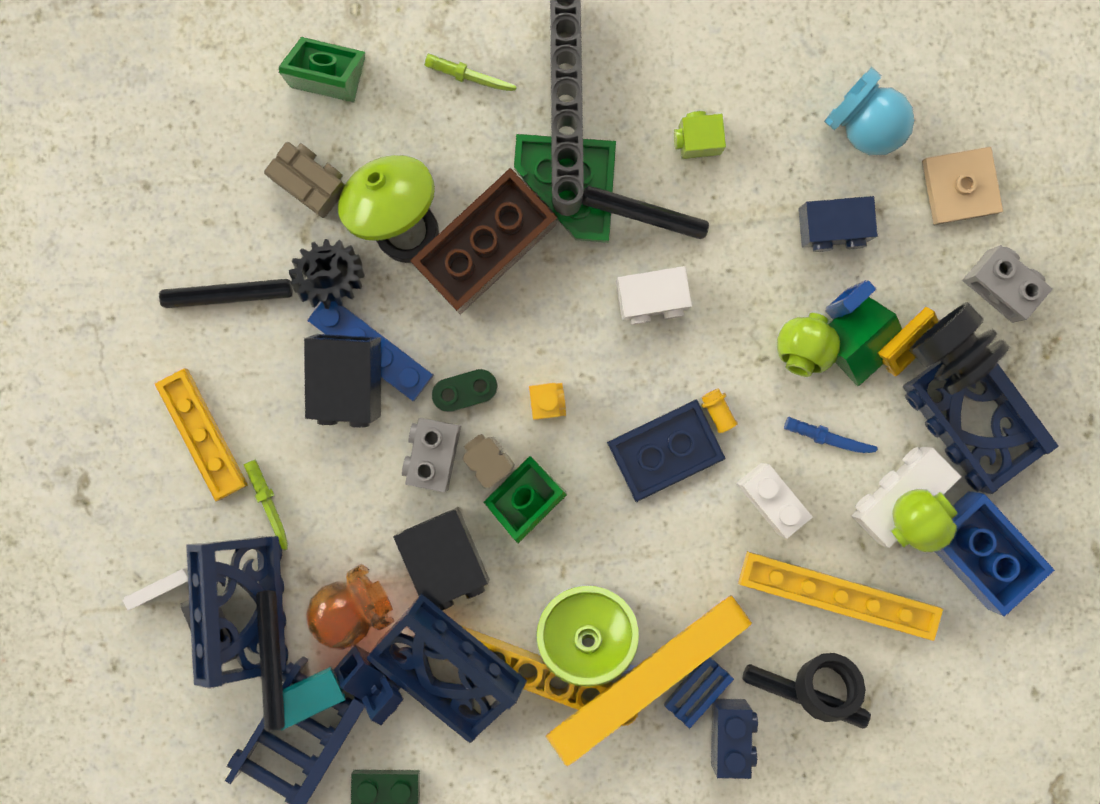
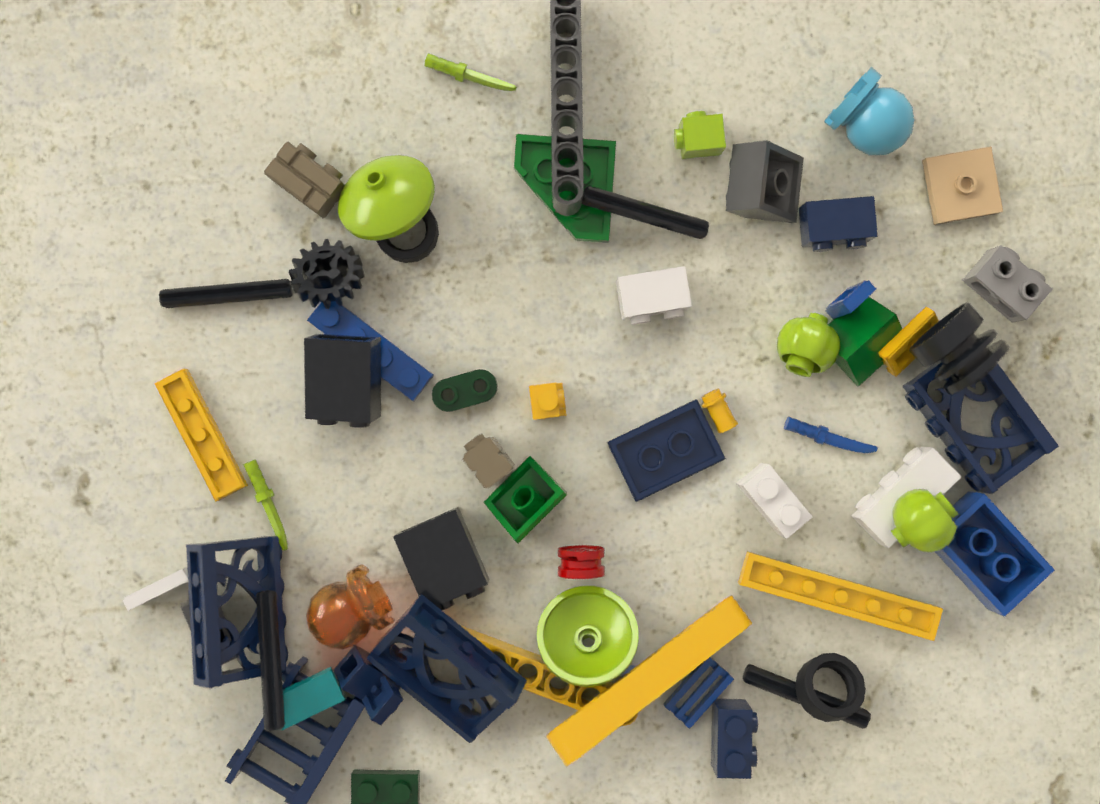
green slope [279,37,365,103] -> none
light grey brick [402,418,461,492] -> none
reddish brown brick [410,168,557,315] -> none
none -> red wheel [557,545,605,579]
none -> dark grey slope [726,140,804,223]

